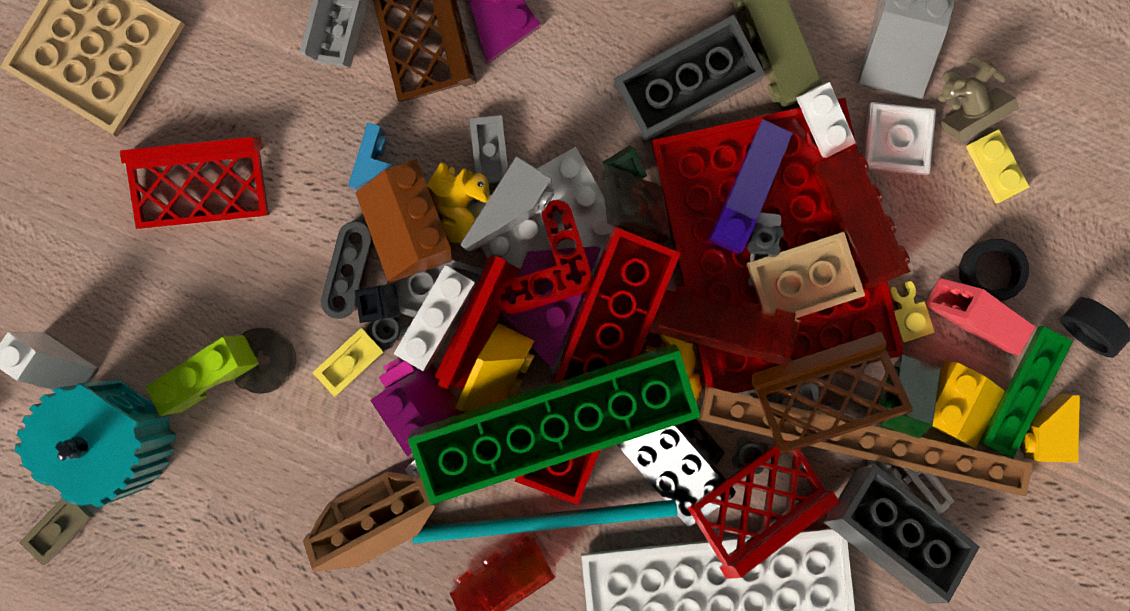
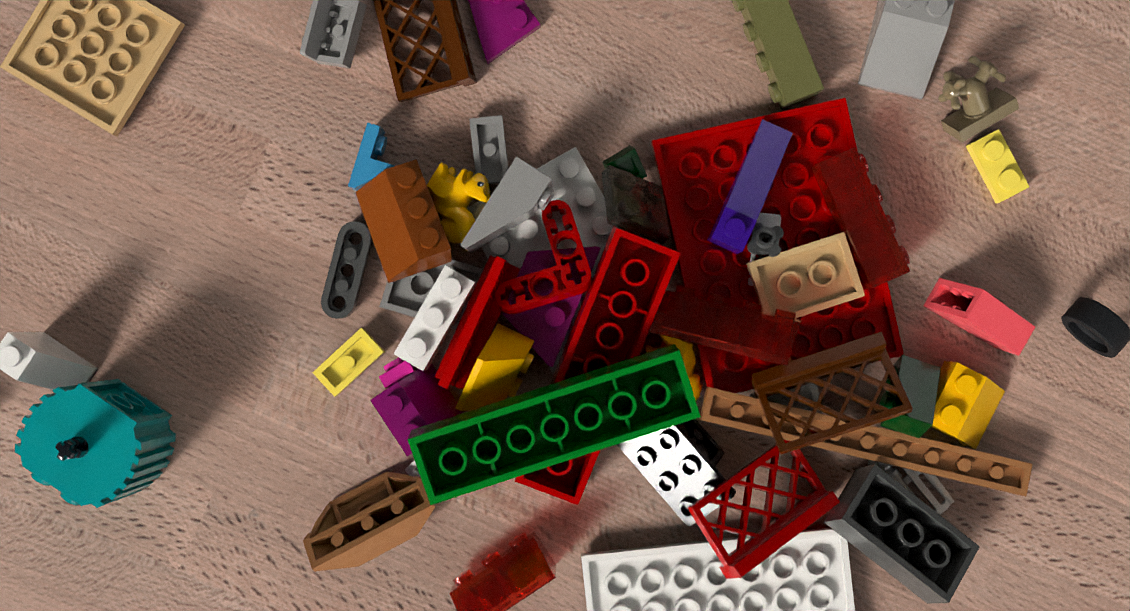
dark tan plate [19,498,94,565] -> none
red fence [120,136,269,229] -> none
lime arch [145,335,259,416] -> none
clear smoke plate [235,328,297,394] -> none
black slope [354,284,400,323] -> none
dark grey plate [367,318,407,349] -> none
teal piece [412,499,678,544] -> none
dark grey brick [614,15,765,143] -> none
dark grey plate [732,437,769,474] -> none
white plate [796,82,856,158] -> none
white tile [862,102,936,175] -> none
light yellow plate [889,281,935,343] -> none
black tyre [959,239,1029,301] -> none
green plate [979,326,1073,459] -> none
yellow slope [1022,393,1080,463] -> none

